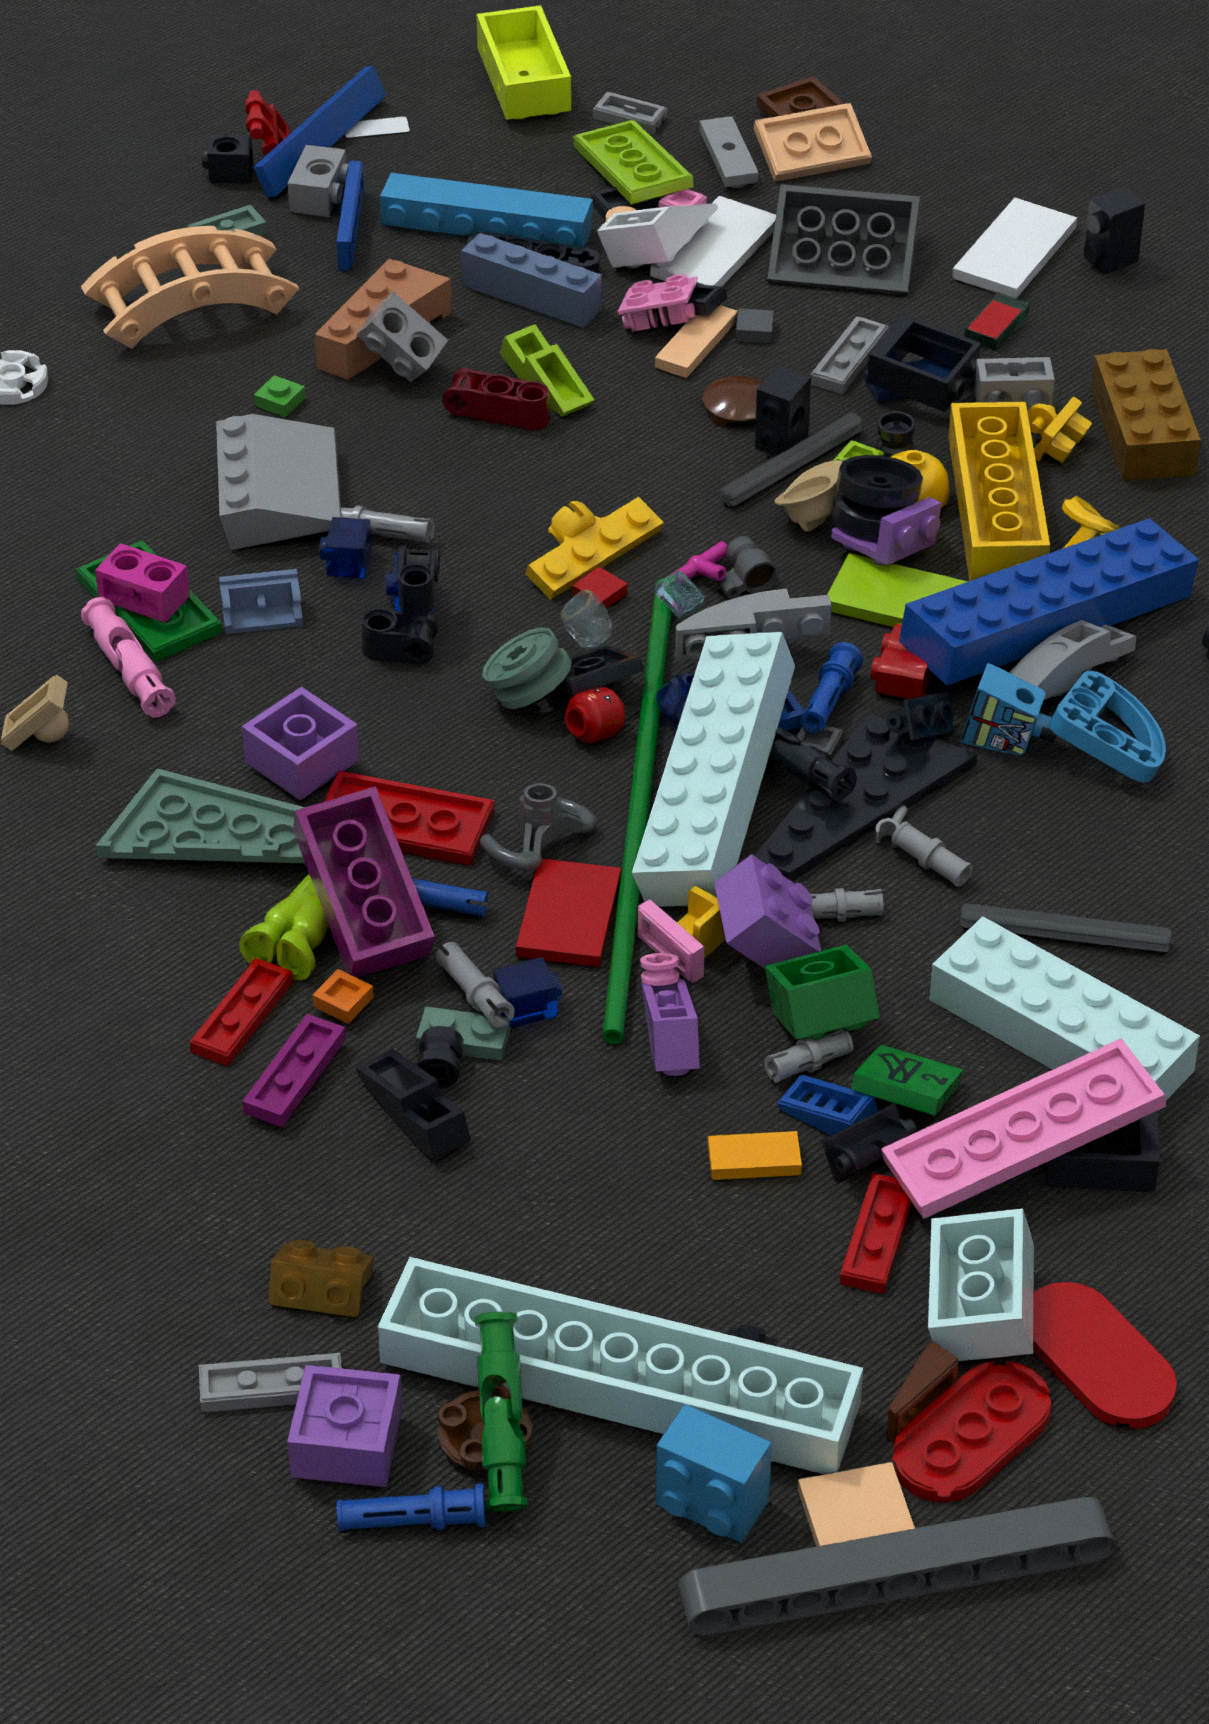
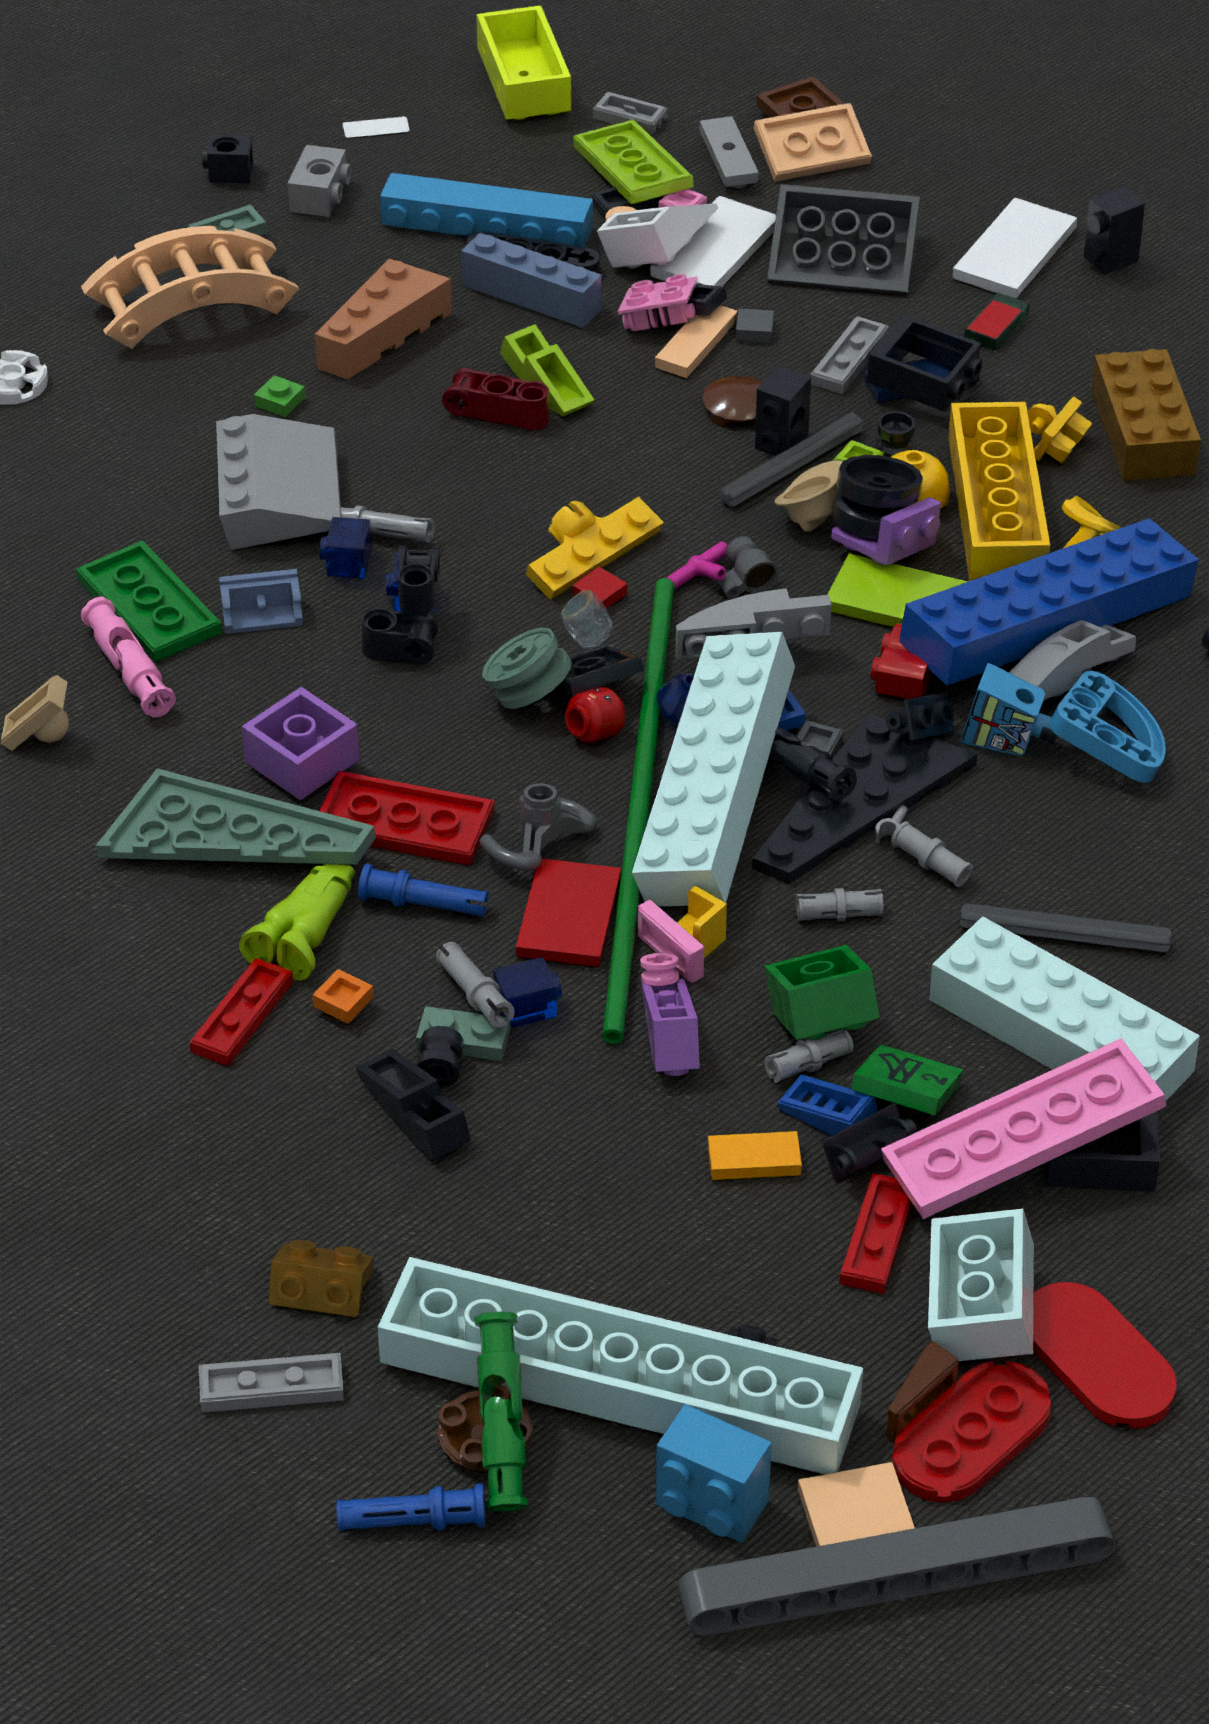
dark pink brick [95,543,190,623] -> none
magenta plate [242,1014,346,1127] -> none
red plate [245,90,291,157] -> none
blue tile [253,66,387,197] -> none
medium lavender container [287,1365,403,1487] -> none
magenta brick [293,786,435,978] -> none
blue tile [336,161,364,271] -> none
light grey brick [356,292,448,382] -> none
clear light blue tile [653,570,705,618] -> none
medium lavender brick [714,854,821,969] -> none
blue pin [800,642,863,733] -> none
light grey brick [974,357,1055,412] -> none

